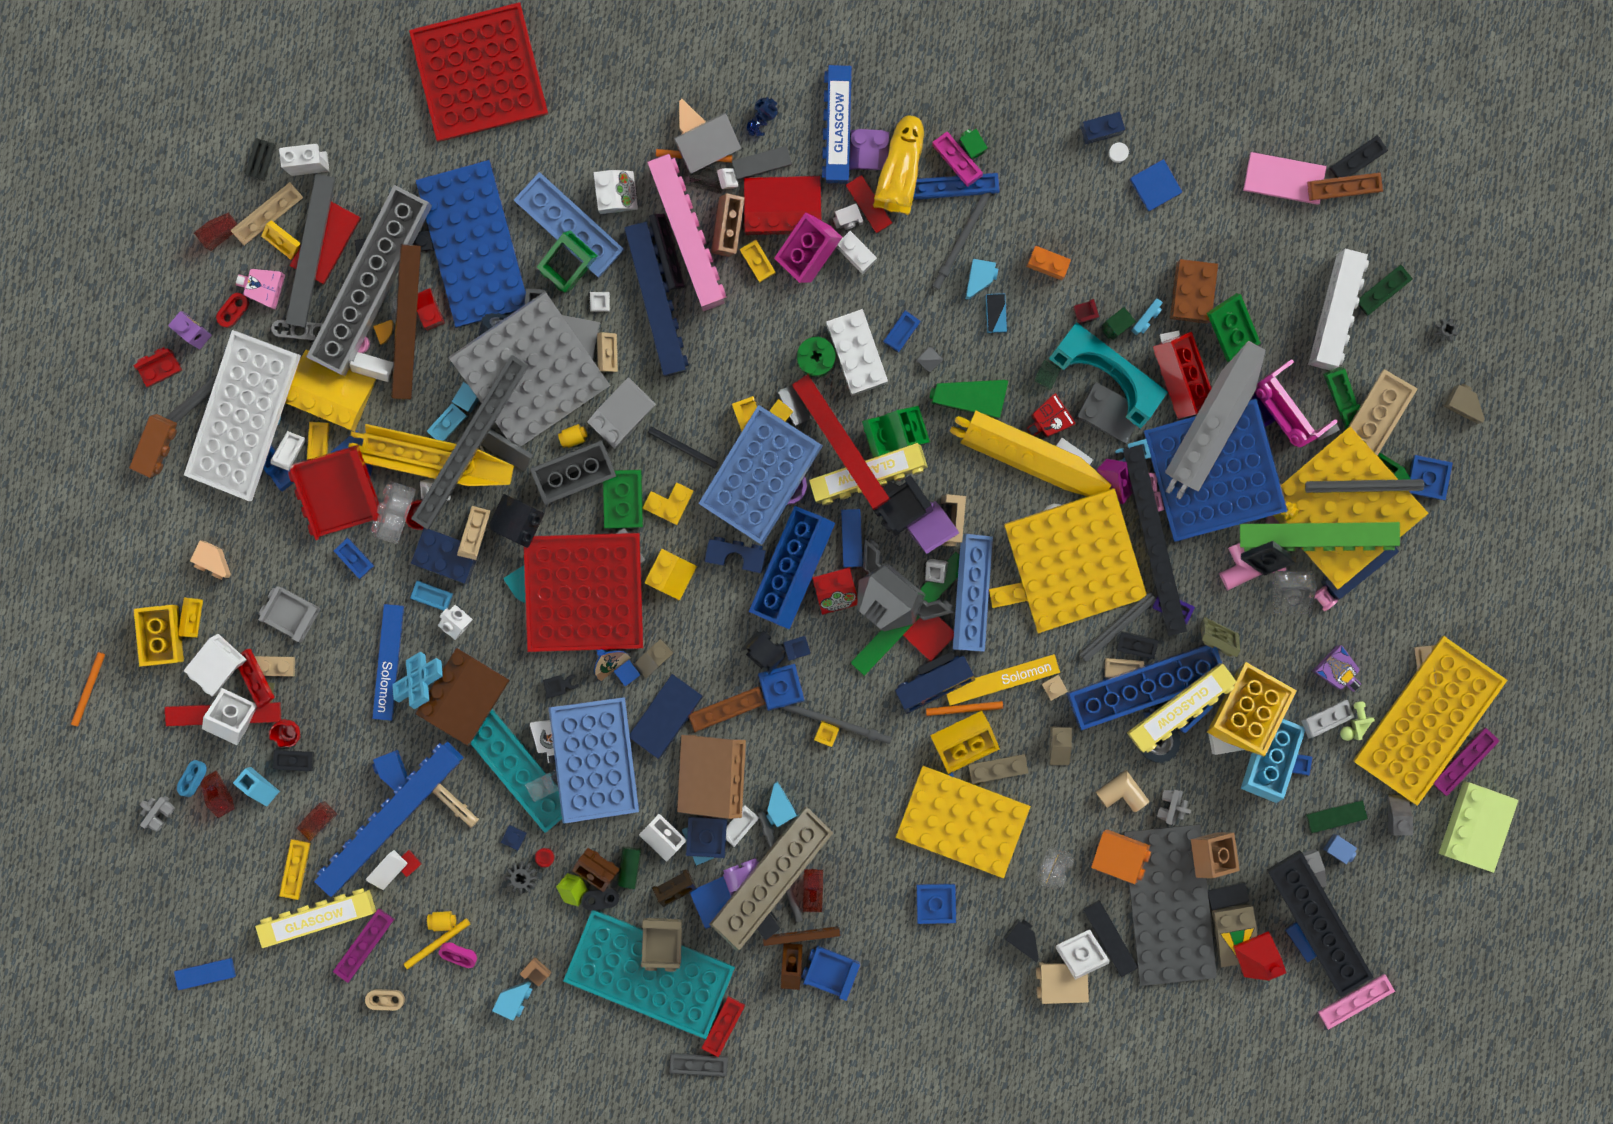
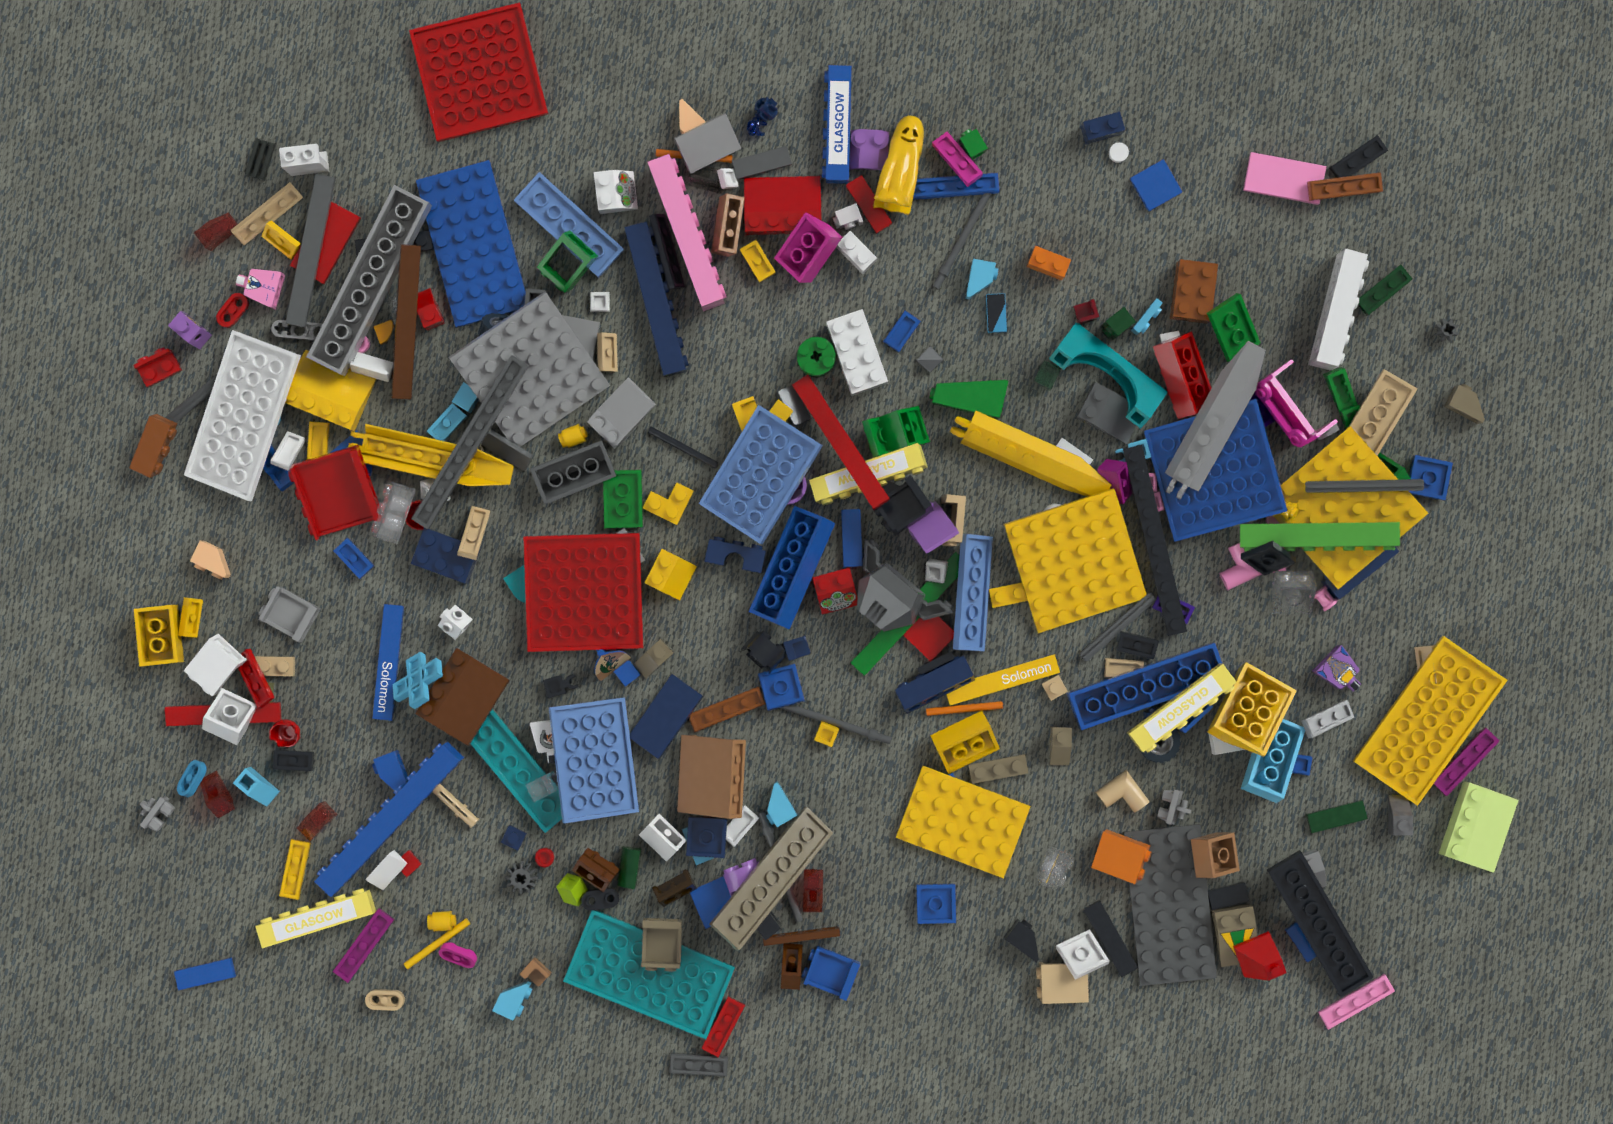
orange bar [71,652,105,726] -> none
dark azure tile [410,581,453,611] -> none
black panel [487,494,544,548] -> none
red torso [1027,393,1076,438] -> none
olive plate [1201,617,1241,657] -> none
medium blue brick [1323,834,1357,864] -> none
yellowish green piece [1340,701,1375,741] -> none

